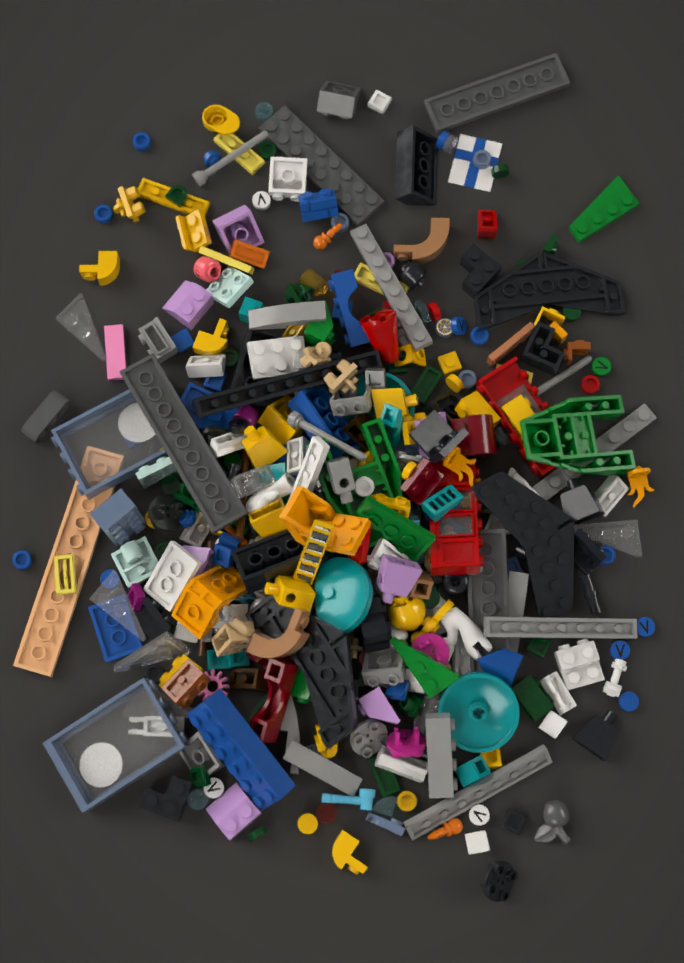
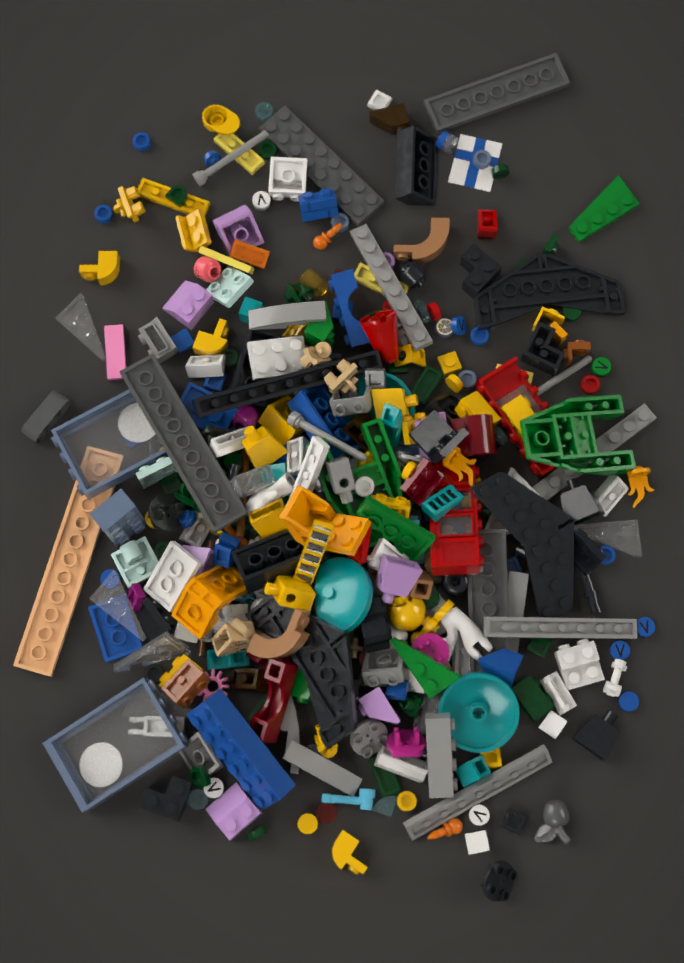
blue tile [12,550,33,570] -> none
light yellow tile [54,554,77,596] -> none
black tile [229,419,248,434] -> none
slope [317,81,361,120] -> none
sand blue wing [365,813,405,836] -> none
nougat tile [487,322,535,367] -> none
none -> dark brown slope [369,103,410,135]

